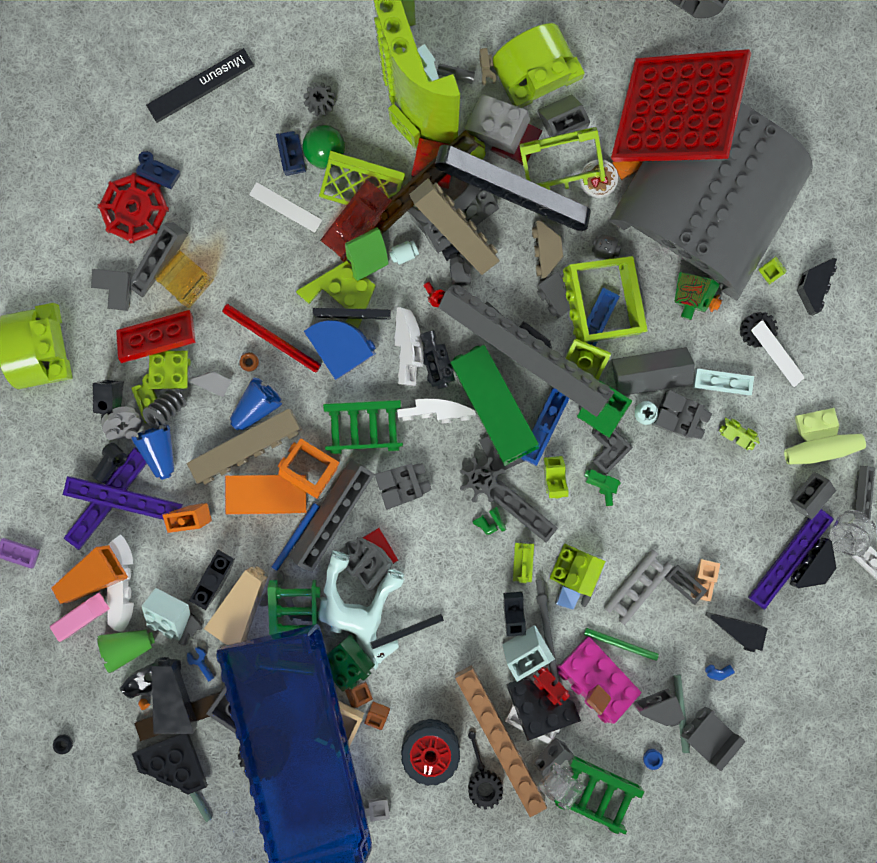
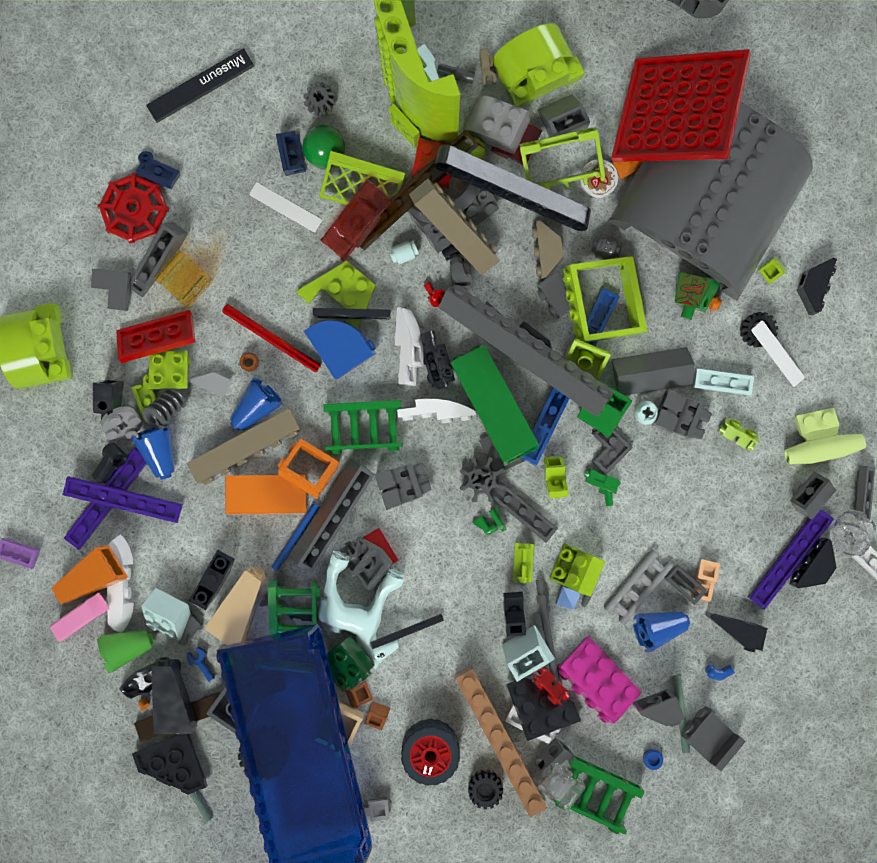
black plate [53,734,73,755] -> none
orange slope [163,503,212,533] -> none
bright green slope [345,227,389,281] -> none
black hinge [468,731,485,771] -> none
green bar [584,628,659,661] -> none
dark orange slope [586,685,611,715] -> none
none -> blue cone [633,612,690,653]

